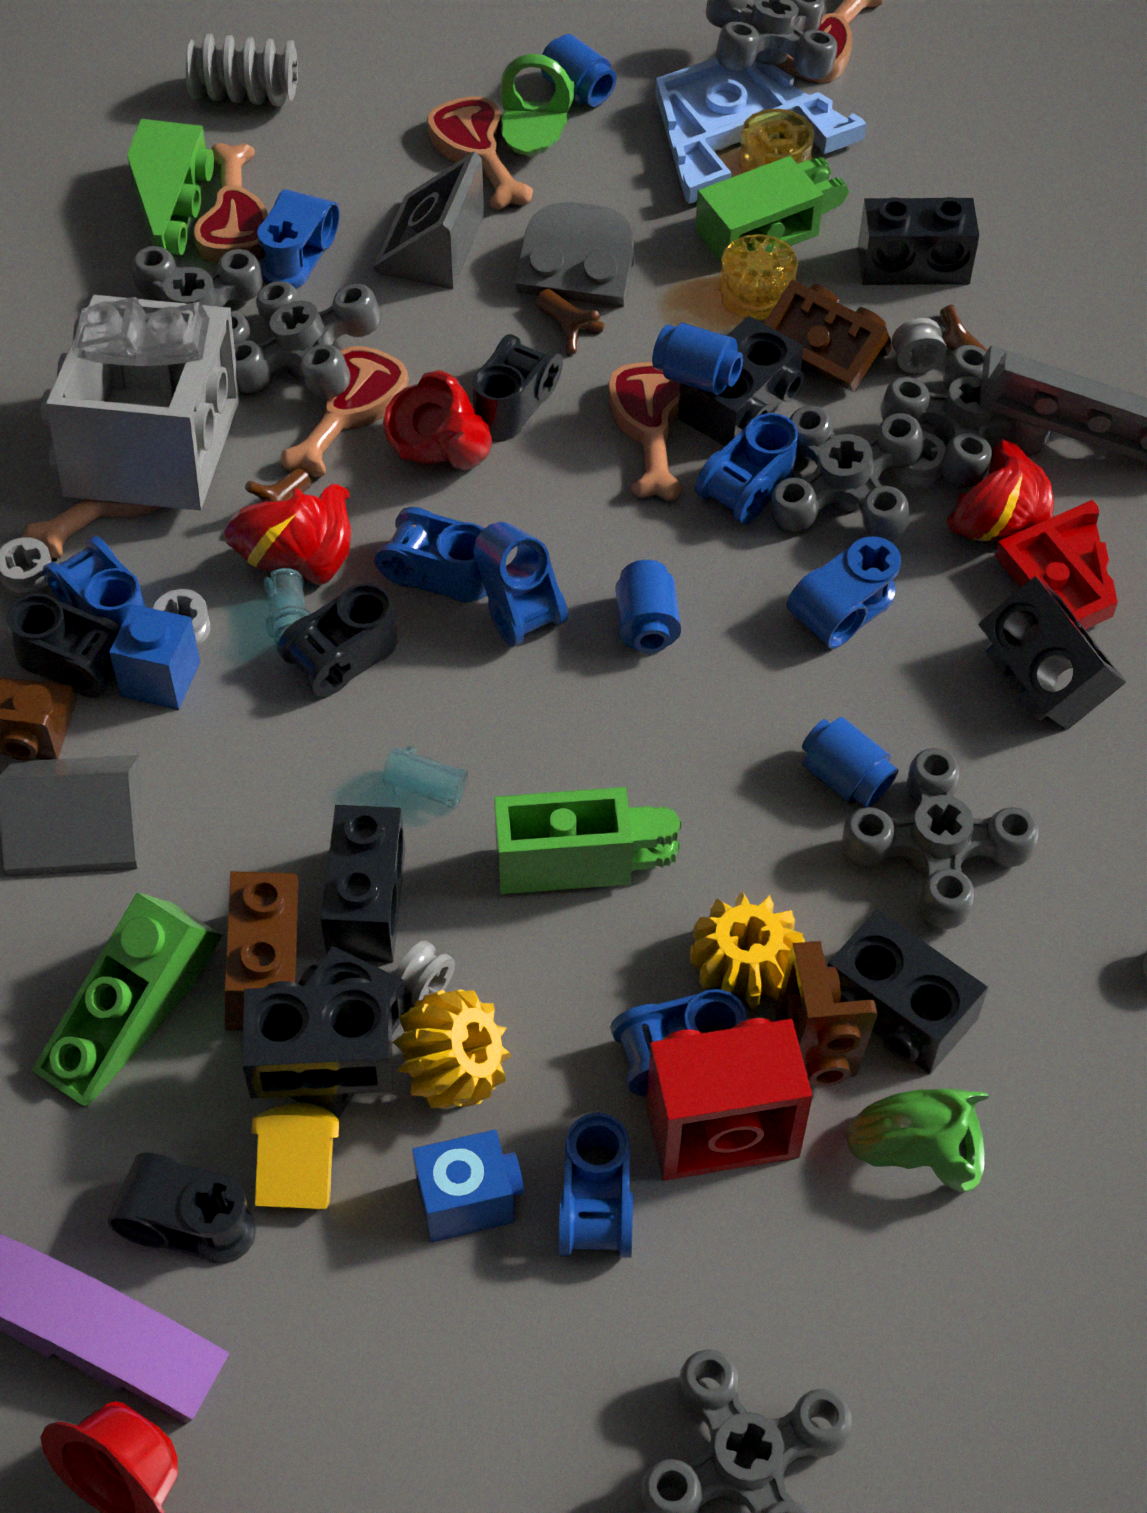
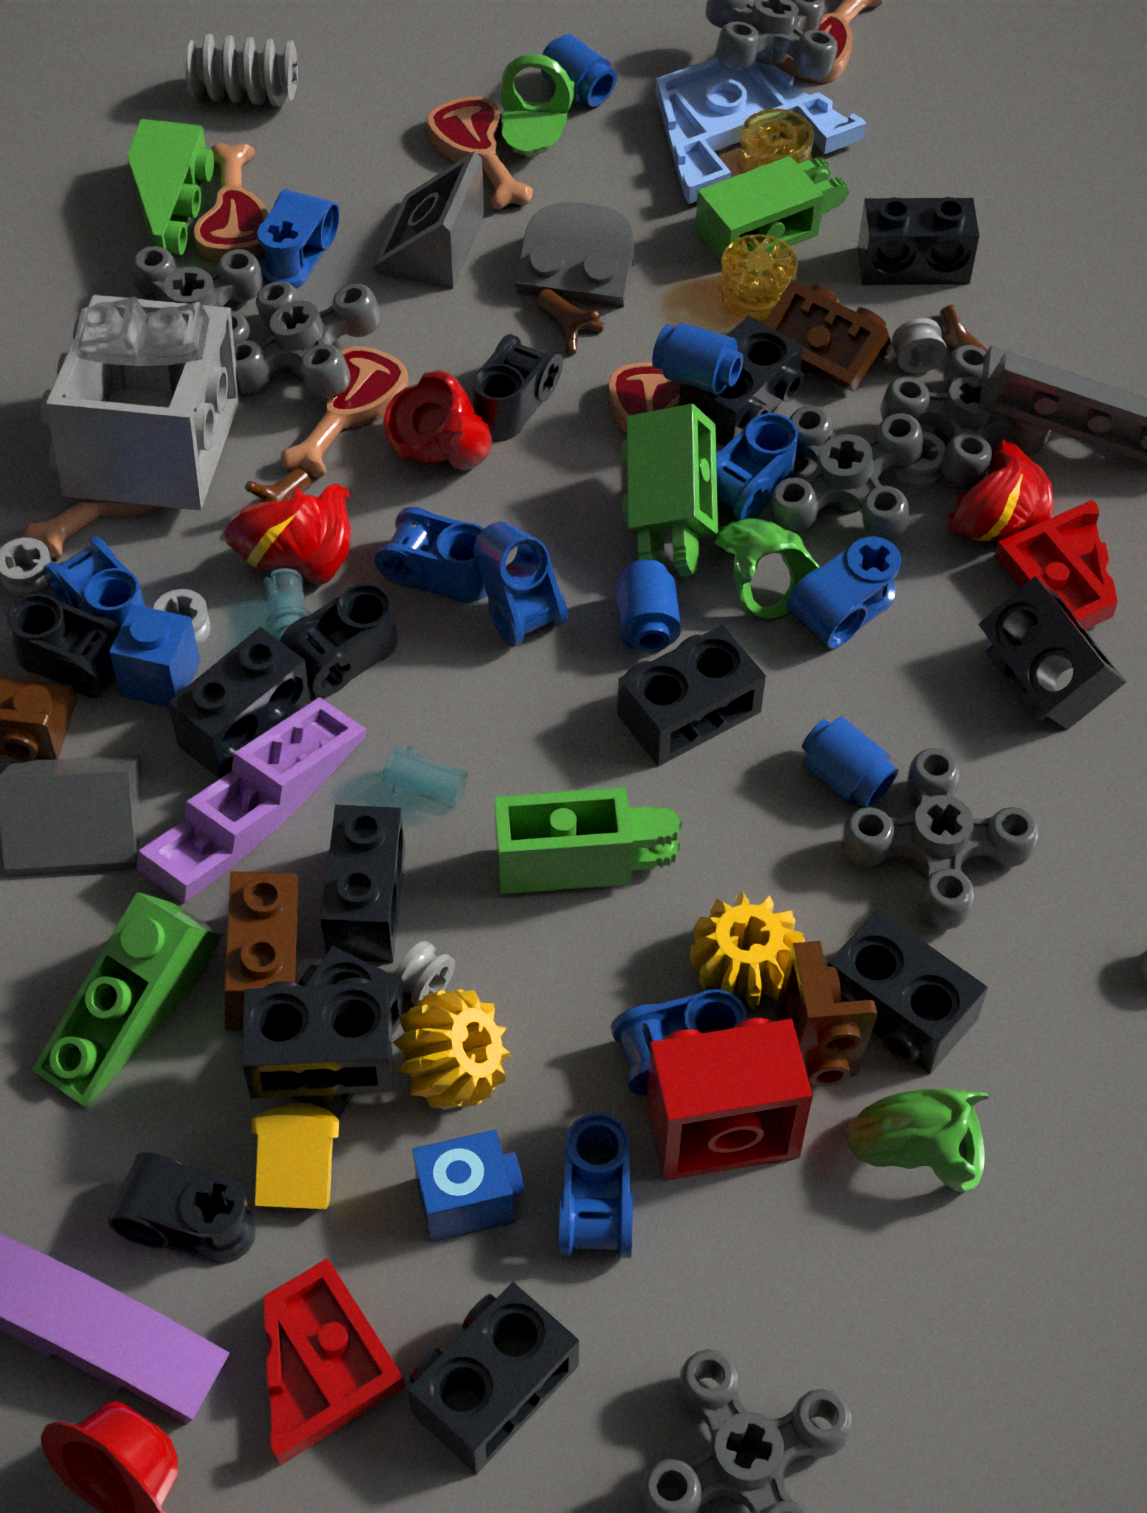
none -> medium lavender slope [136,697,366,904]
none -> black brick [168,626,311,779]
none -> red wing [263,1258,405,1466]
none -> black brick [408,1282,579,1475]
none -> black brick [617,625,766,767]
none -> bright green hinge [621,404,718,577]
none -> bright green piece [715,518,820,620]

